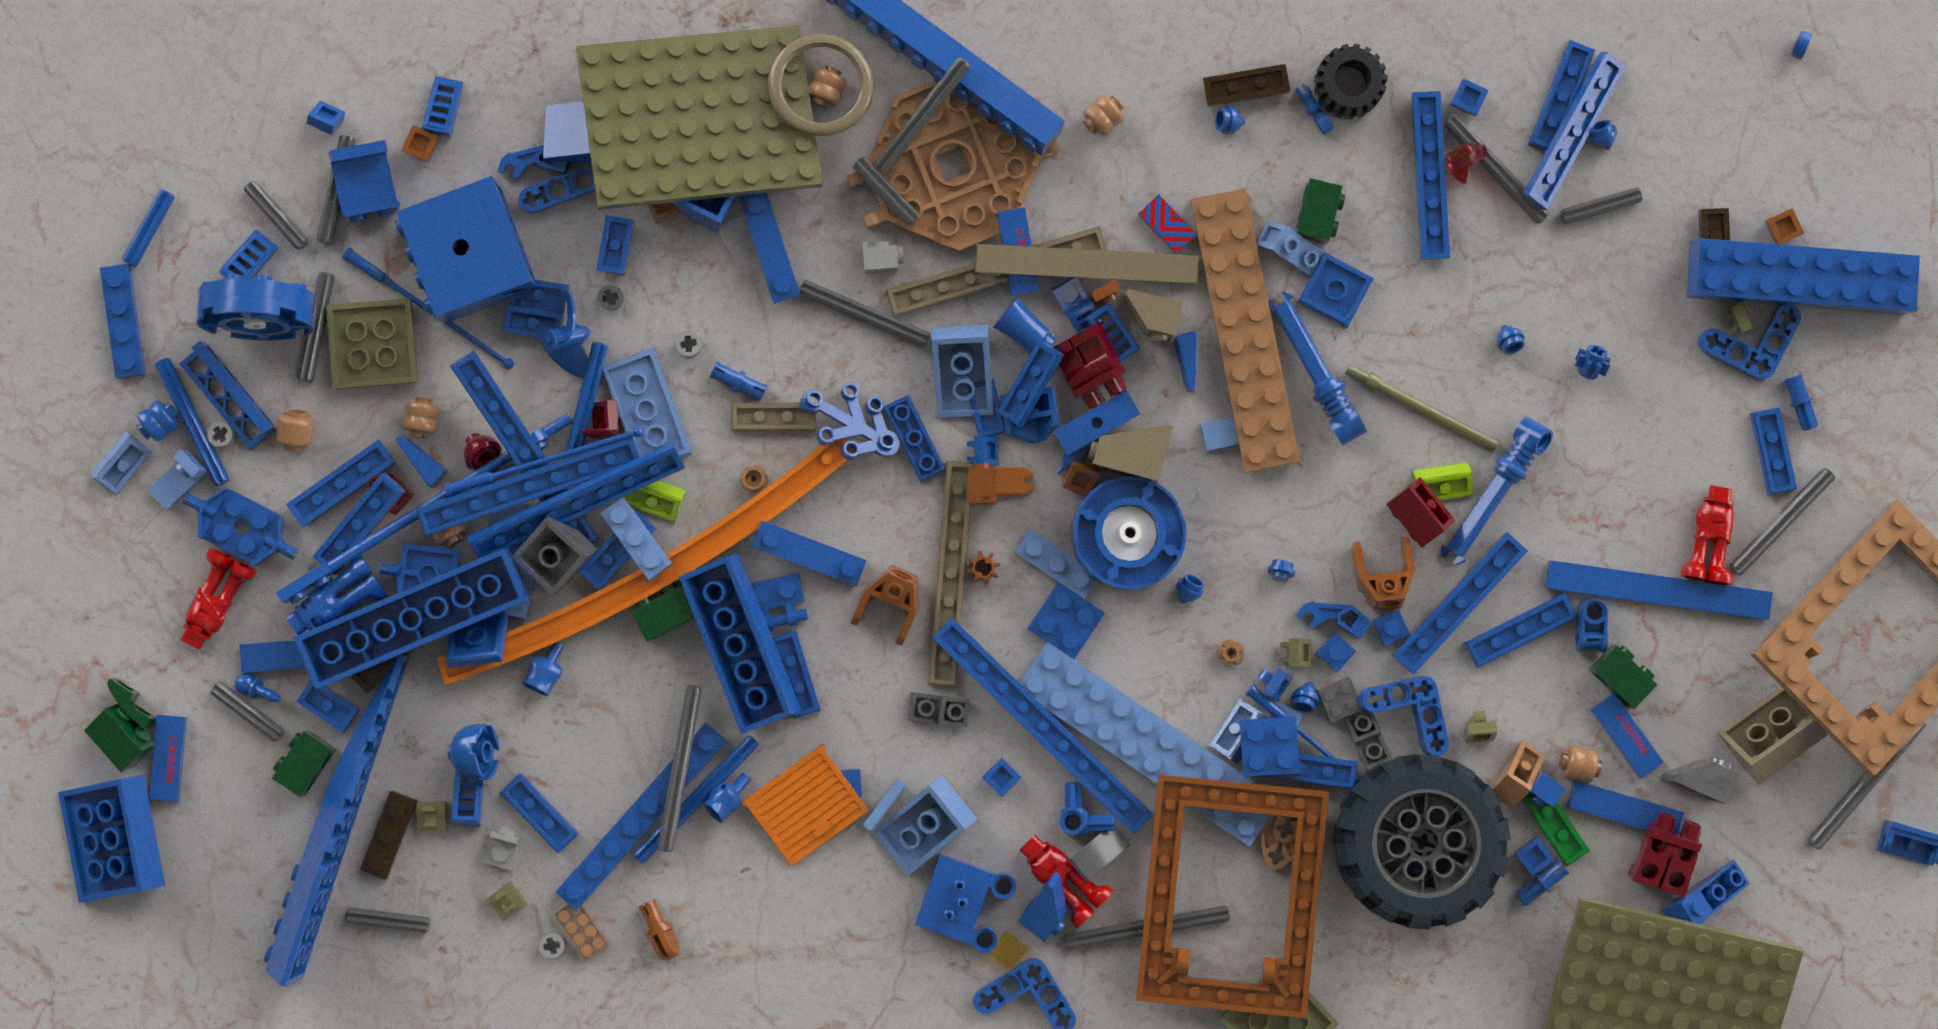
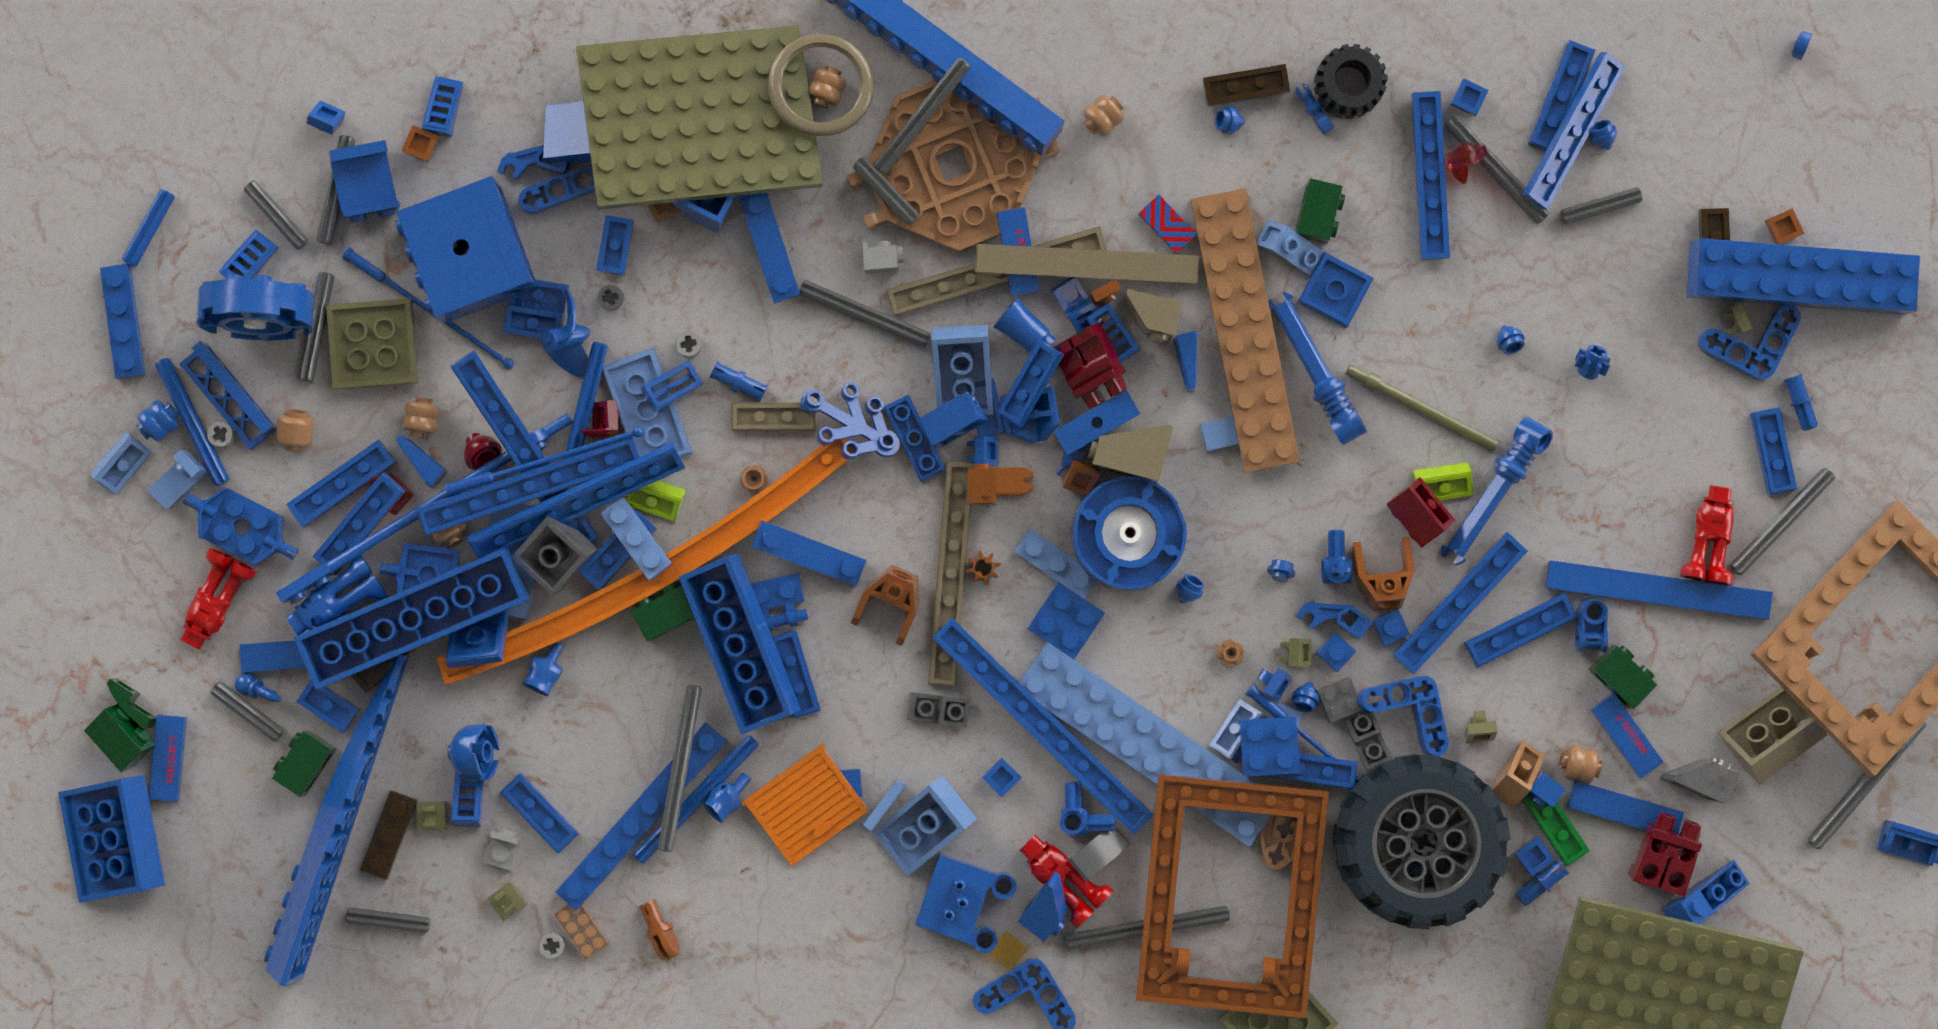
none -> blue tile [640,360,703,412]
none -> blue hinge [919,391,989,448]
none -> blue axle [1321,530,1352,584]

